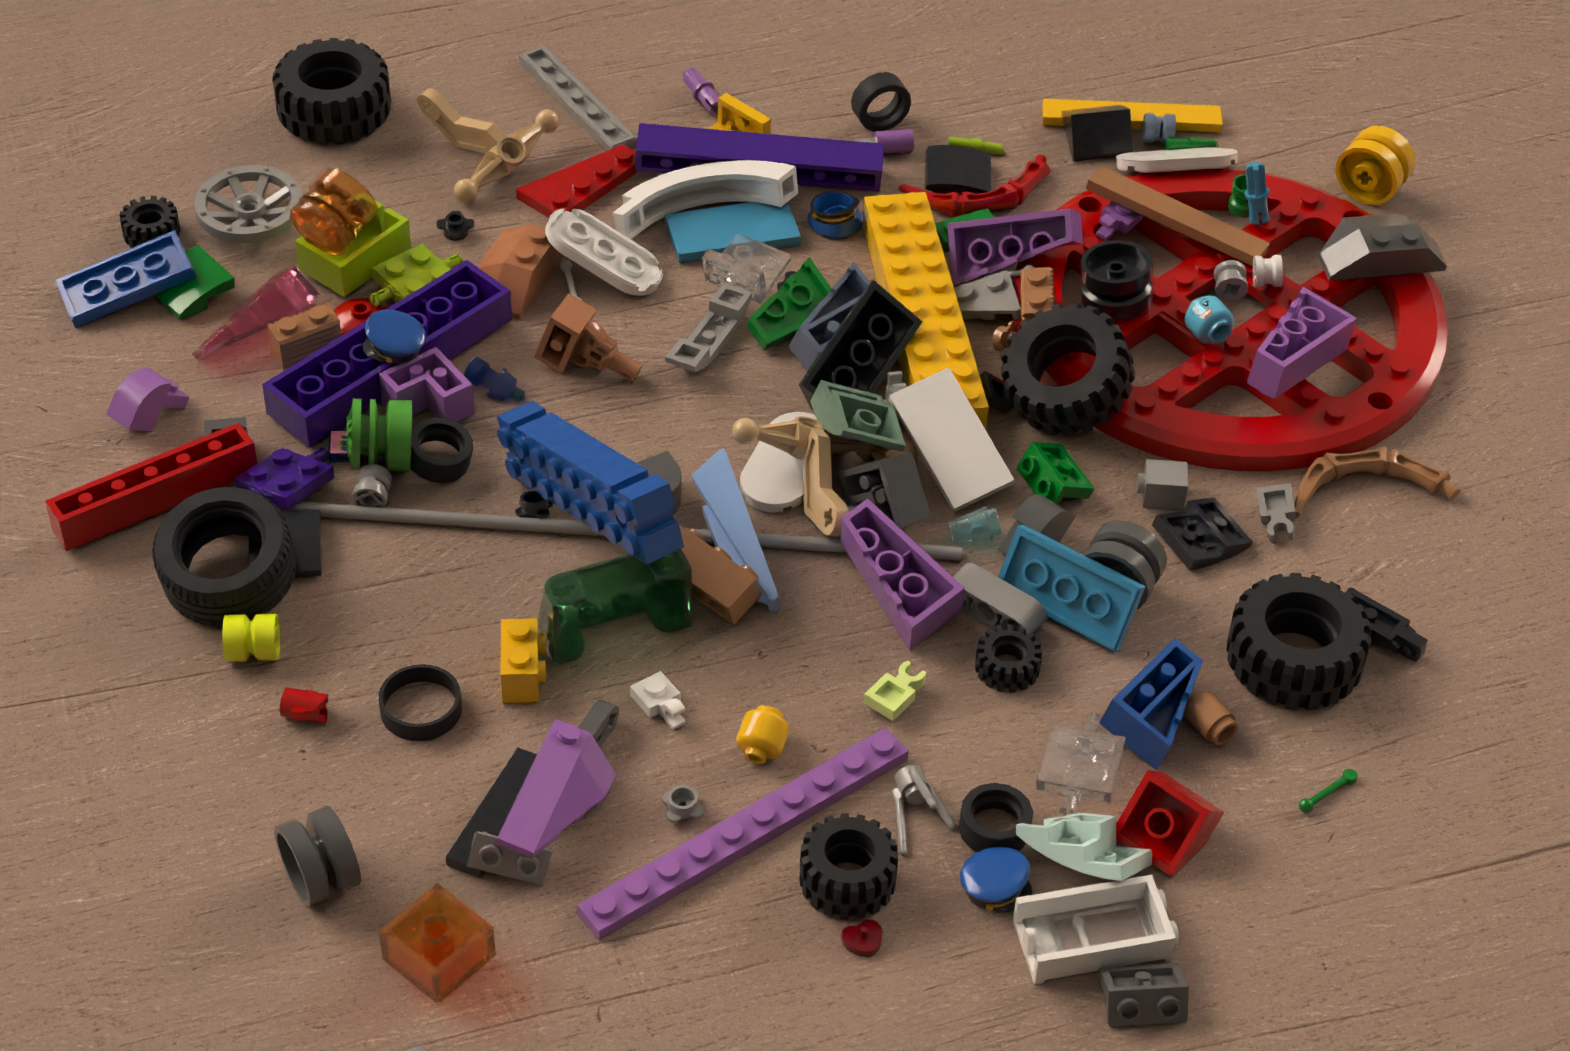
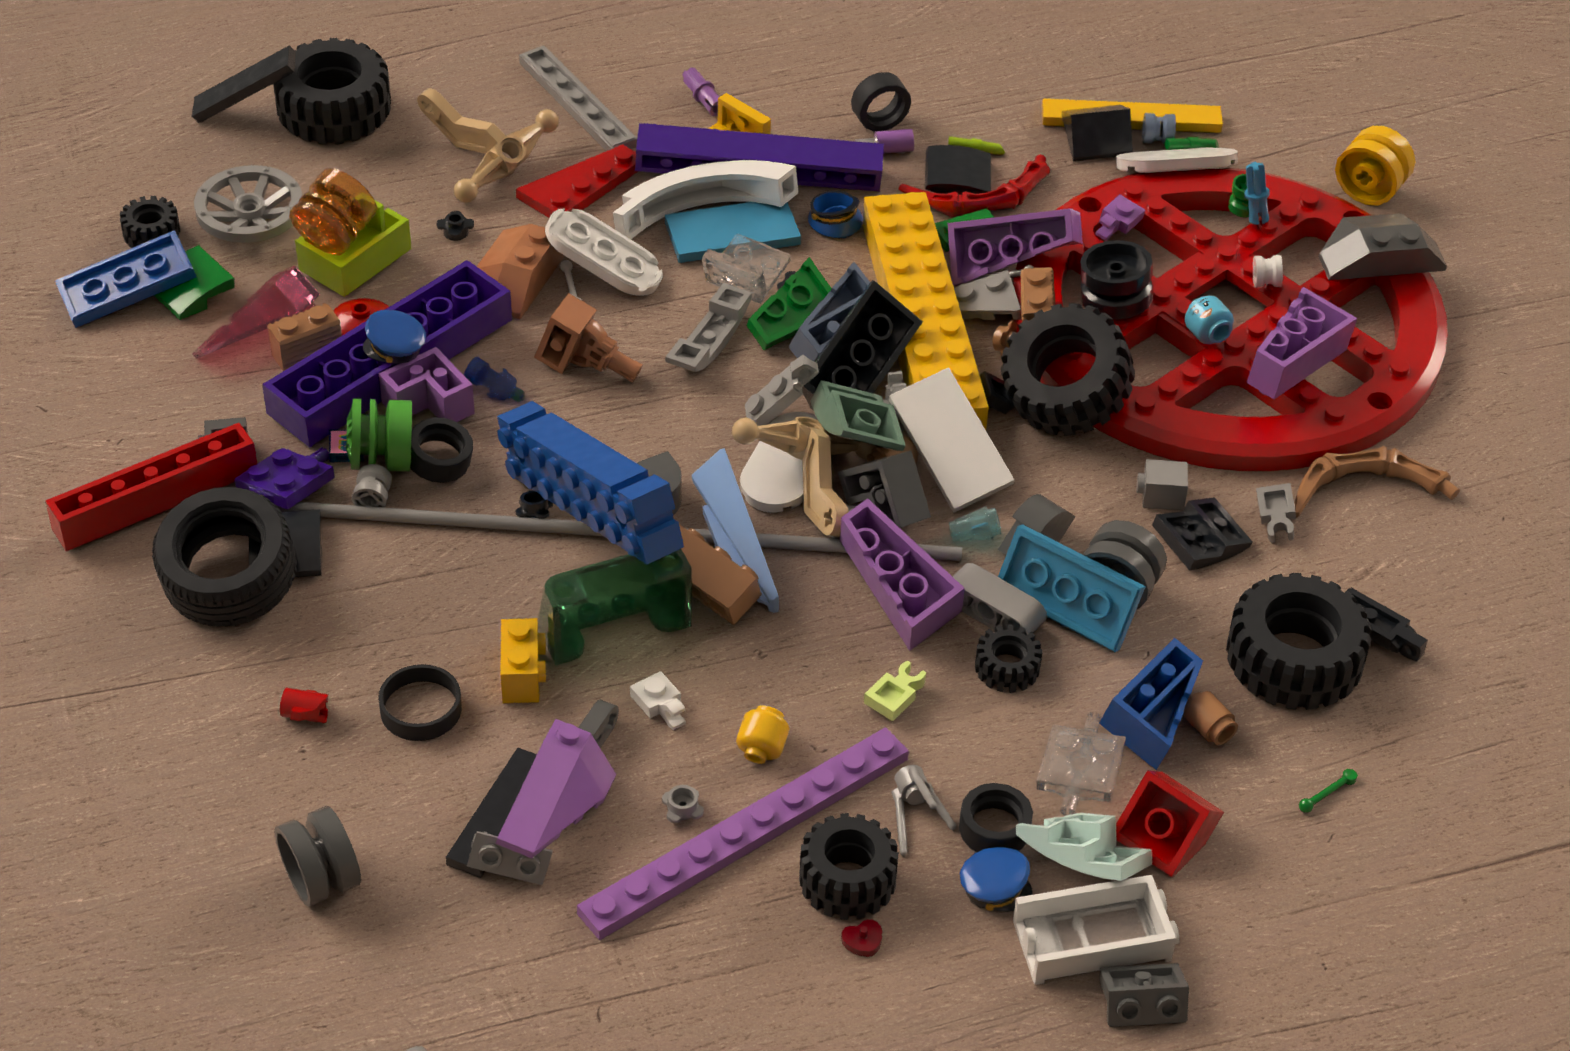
medium lavender brick [106,368,189,431] -> none
neon yellow wheel [222,613,280,662] -> none
lime plate [369,244,463,307] -> none
clear orange brick [379,883,496,1004] -> none
green bracket [1017,442,1095,505] -> none
medium nougat tile [1086,166,1270,266] -> none
light grey wheel [1214,260,1248,301] -> none
none -> black tile [192,45,296,123]
none -> light grey hinge [745,355,819,426]

